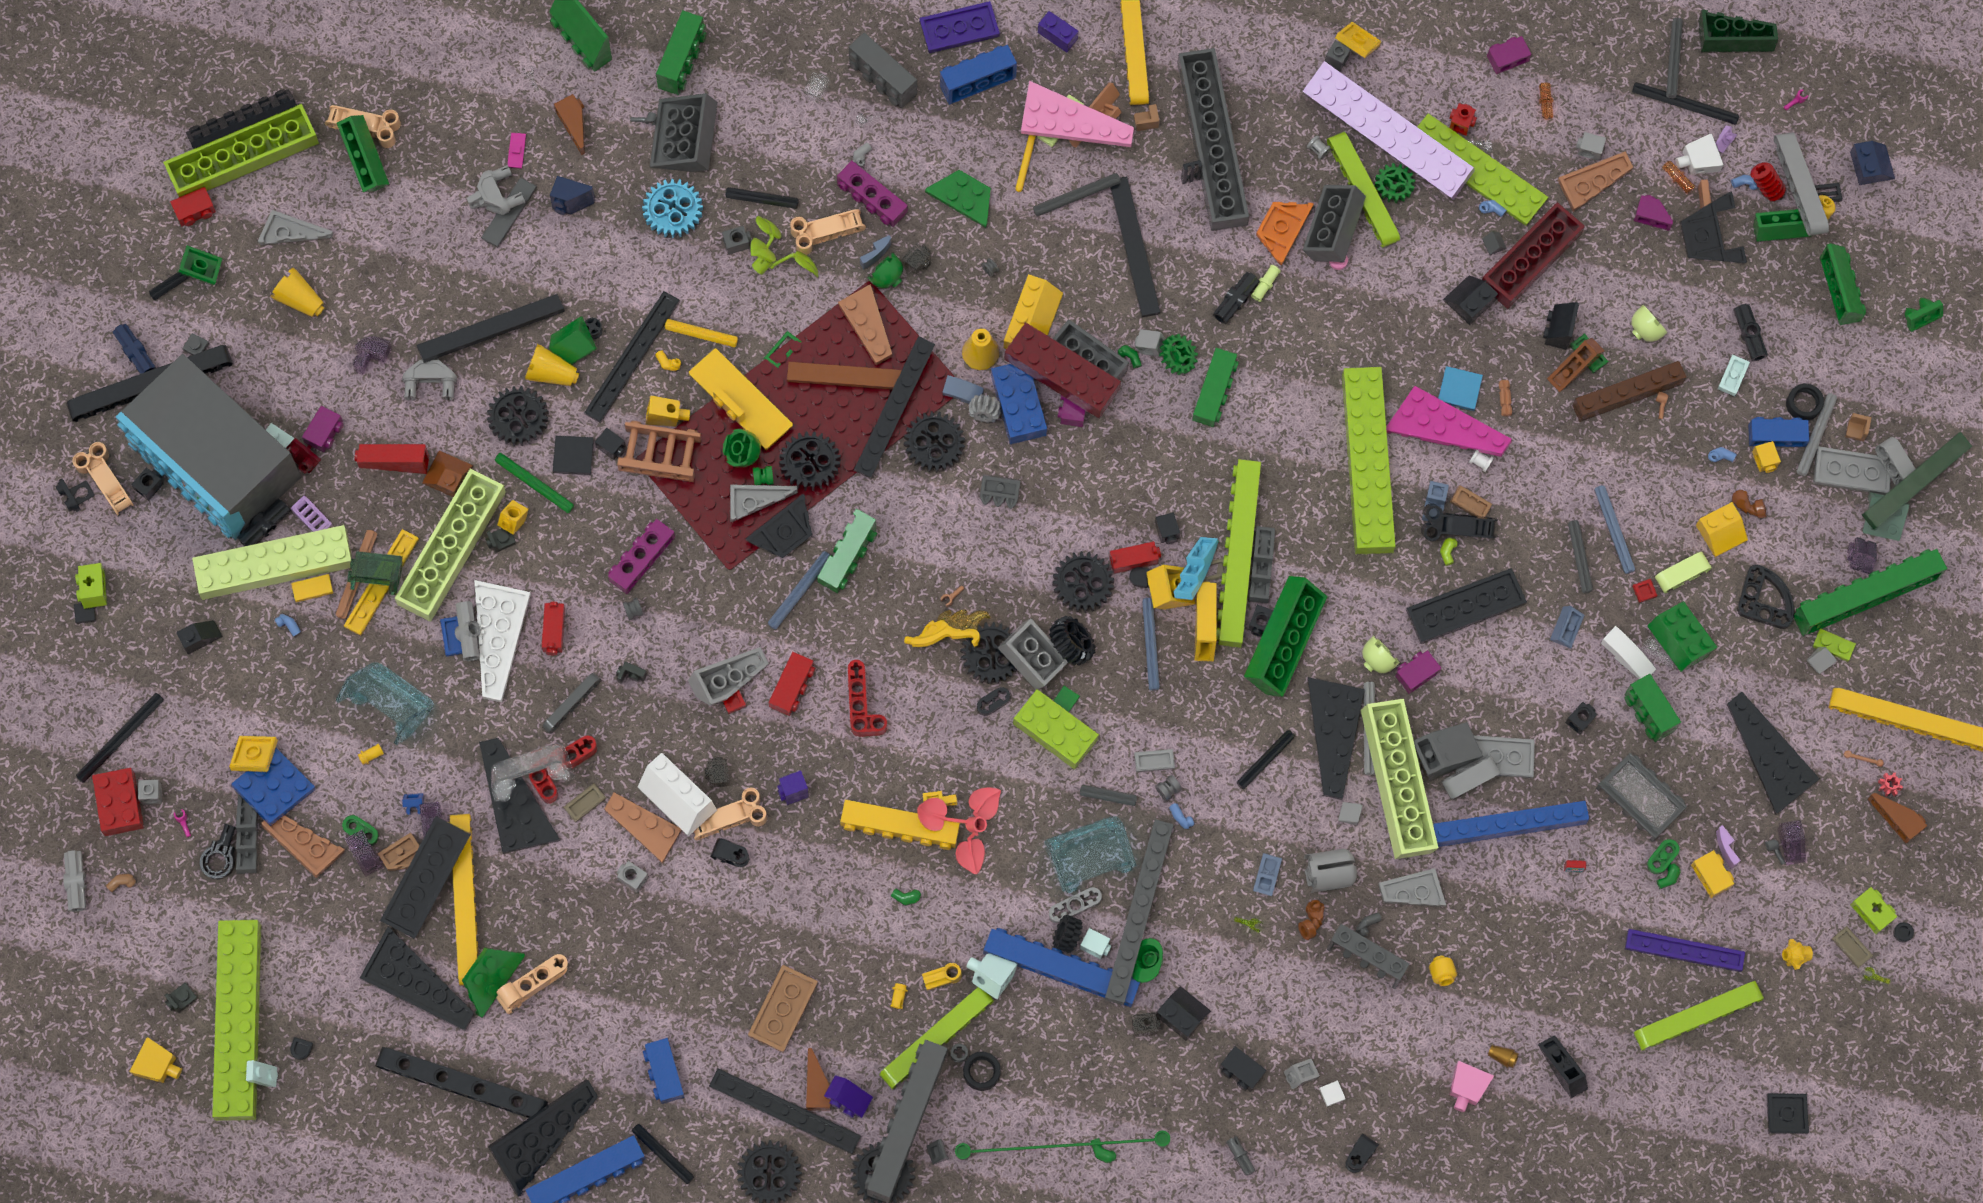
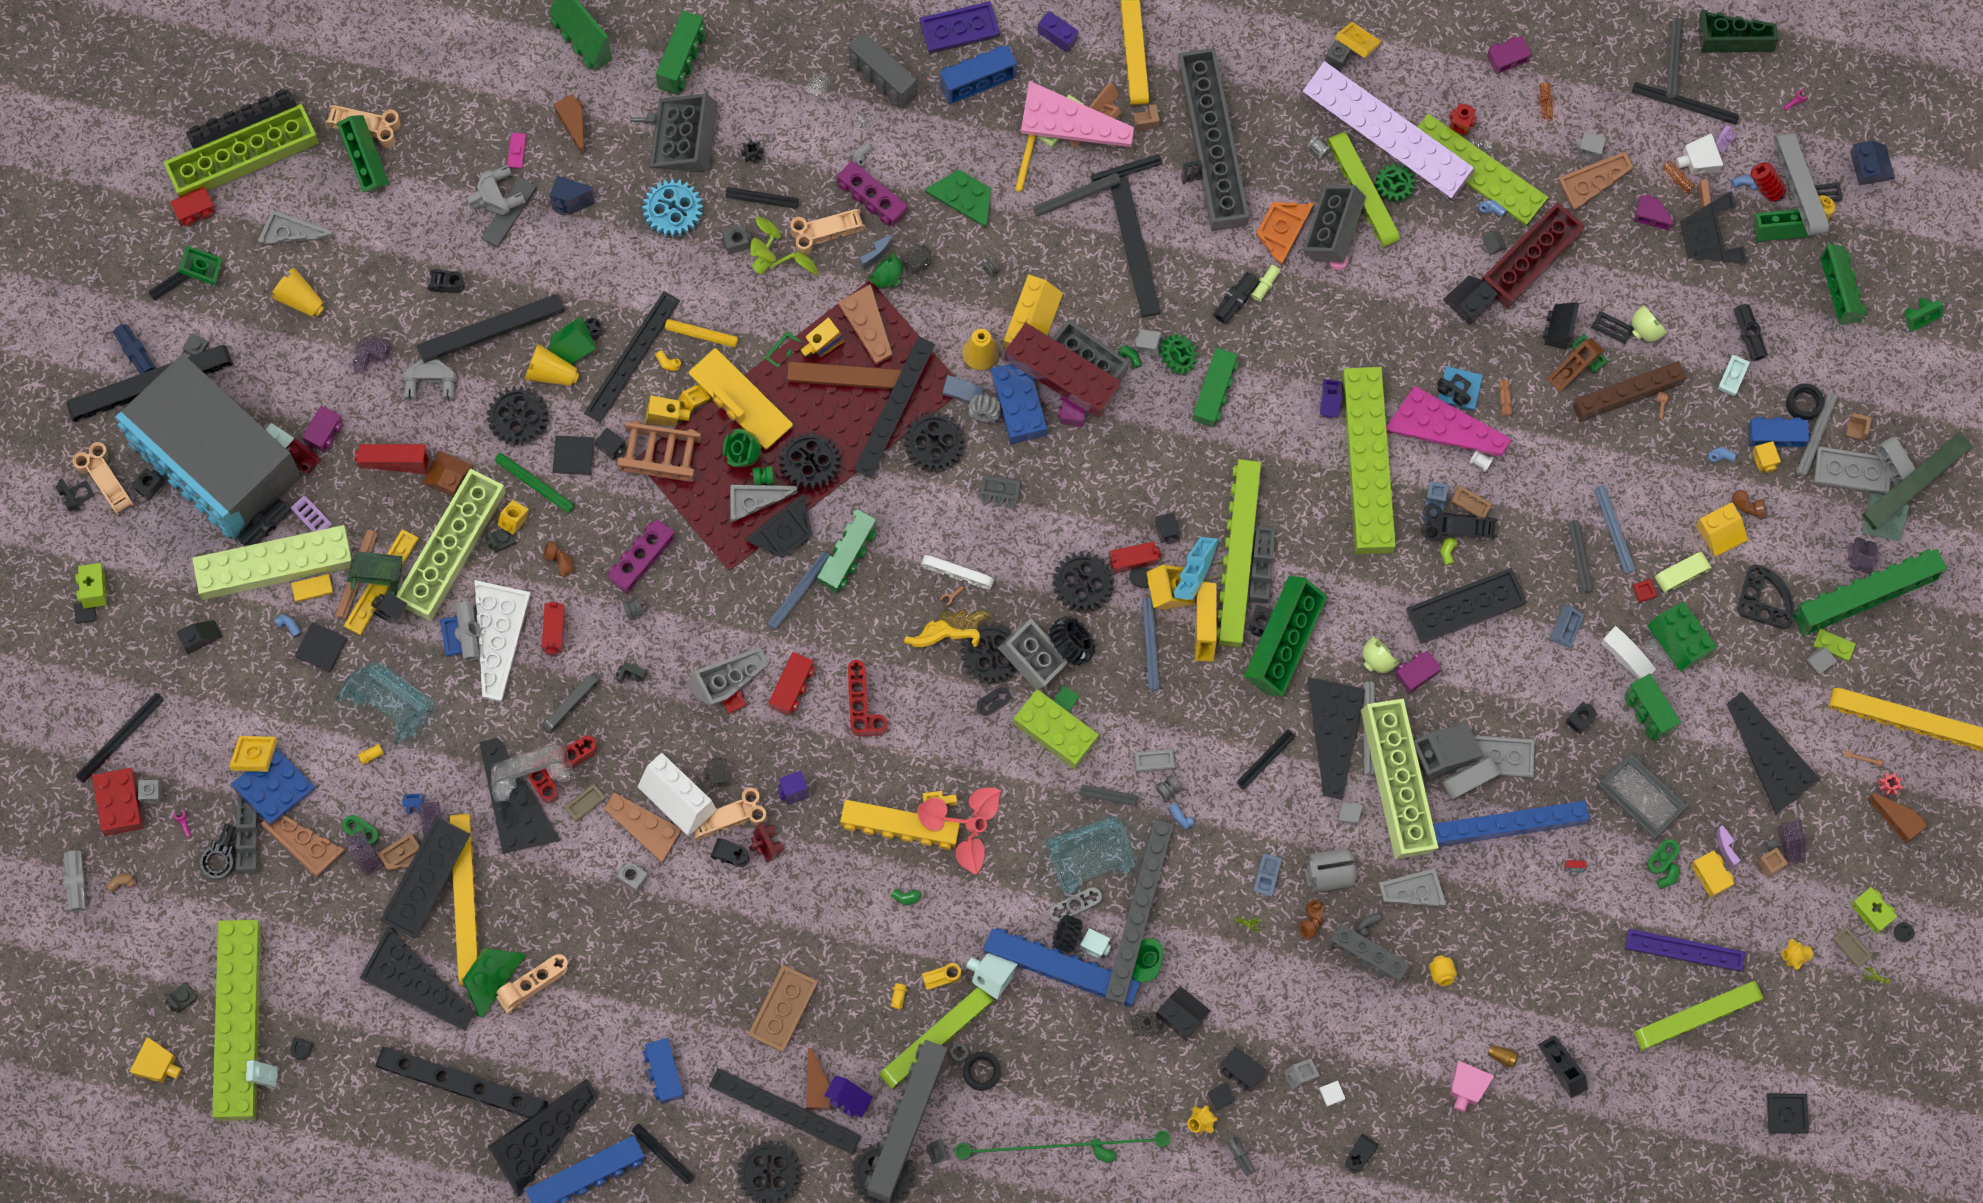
none -> black tile [295,622,347,672]
none -> black brick [370,592,408,623]
none -> black piece [427,269,465,293]
none -> dark orange arm [543,541,574,577]
none -> yellow bracket [678,384,711,415]
none -> black gear [741,139,764,164]
none -> dark red hips [749,823,784,863]
none -> yellow torso [800,317,845,358]
none -> white beam [921,555,994,590]
none -> black axle [1091,154,1162,182]
none -> yellow rock [1187,1105,1217,1134]
none -> black tile [1207,1083,1235,1110]
none -> dark purple slope [1320,379,1342,418]
none -> black bracket [1437,374,1471,406]
none -> black tile [1591,311,1633,344]
none -> medium nougat panel [1757,848,1788,878]

